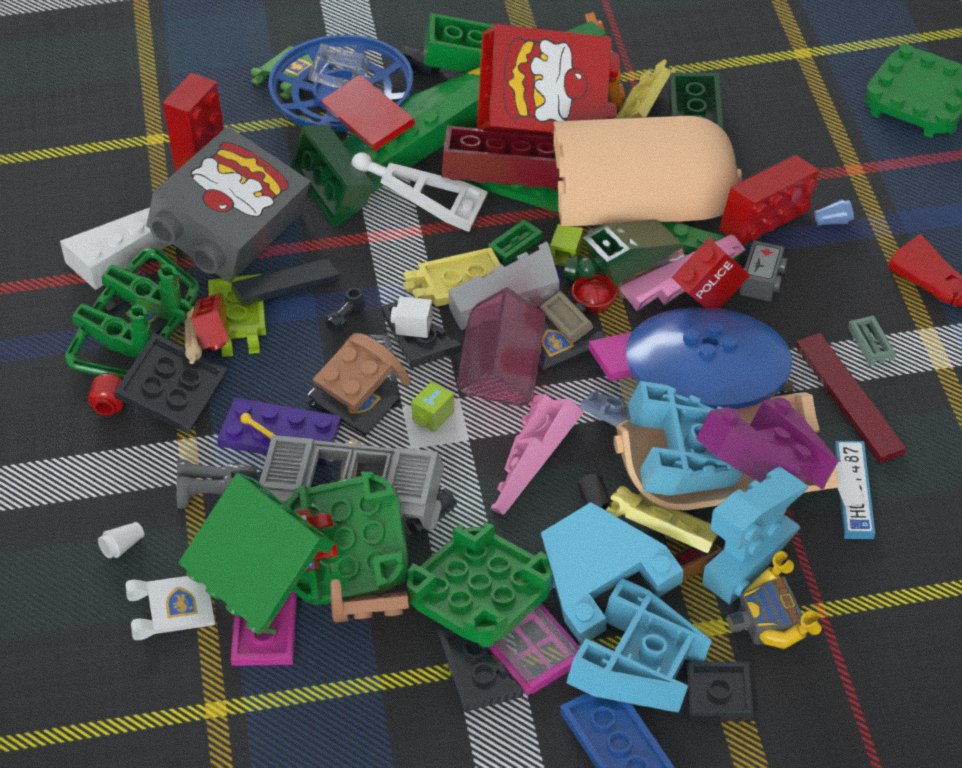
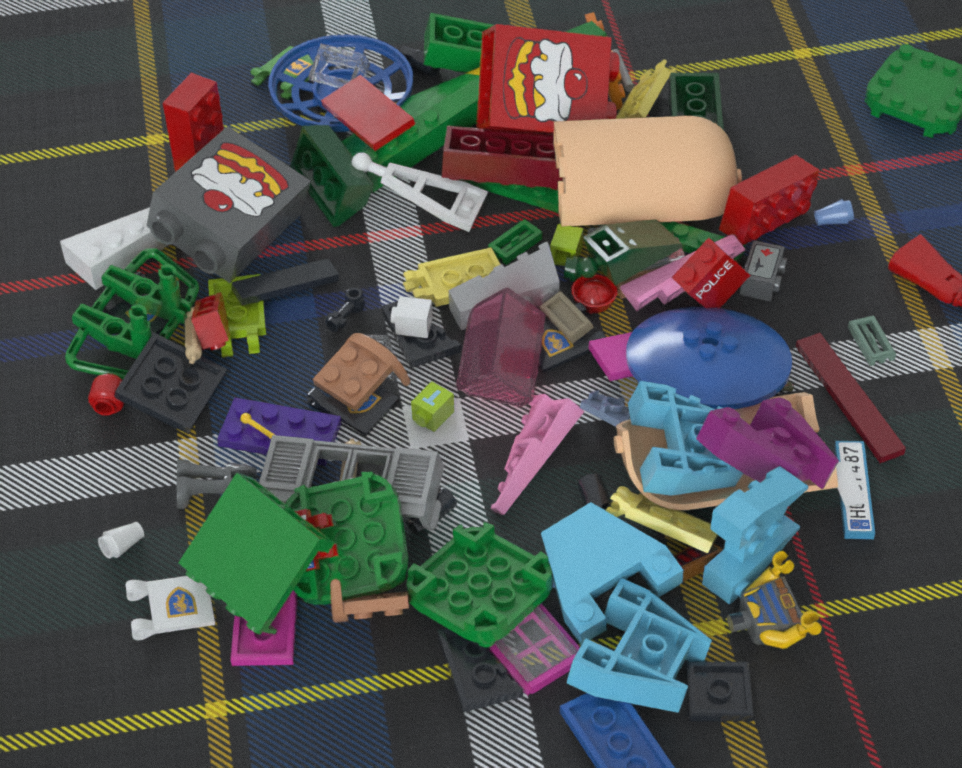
none -> light grey piece [612,49,634,92]

